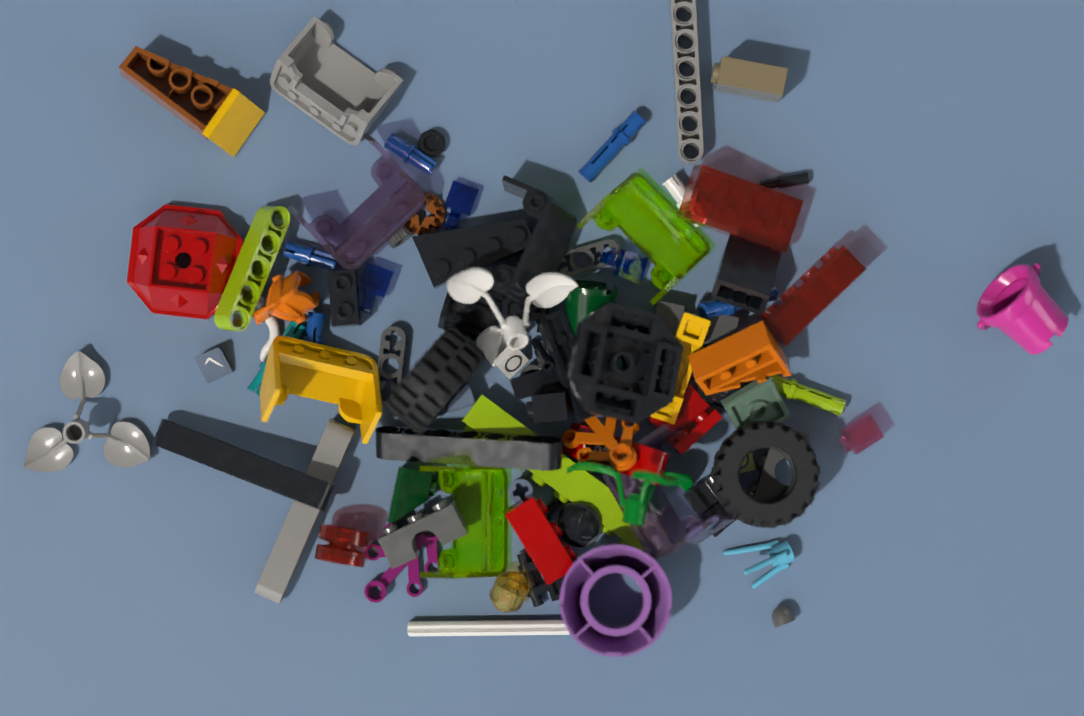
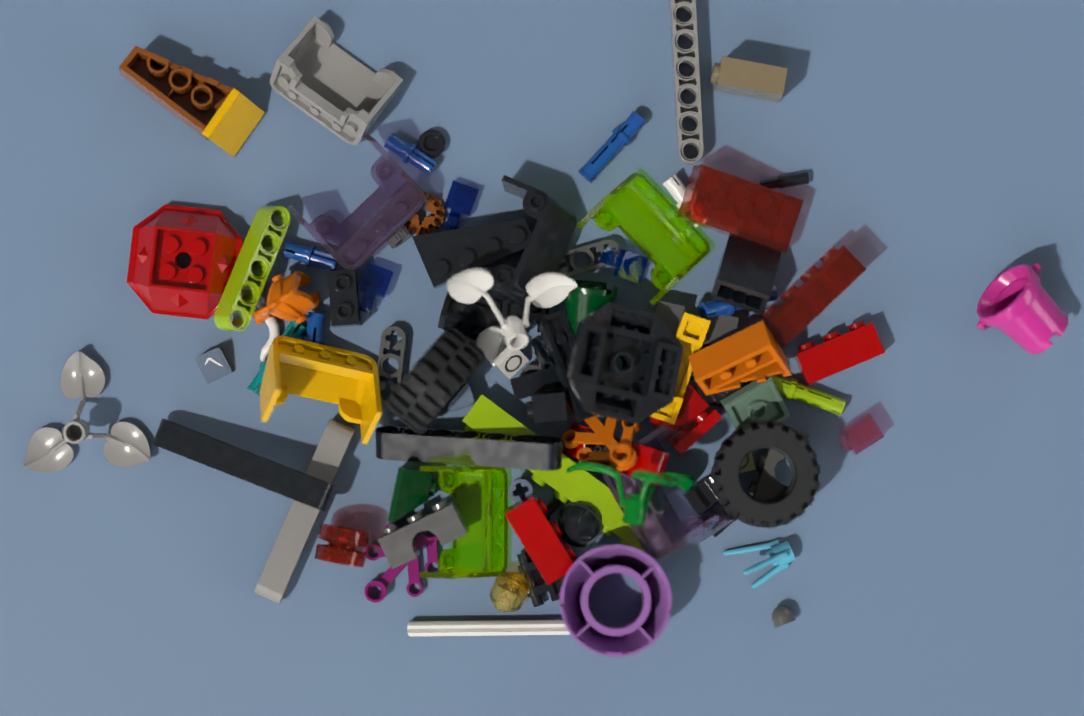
none -> red brick [794,320,885,385]

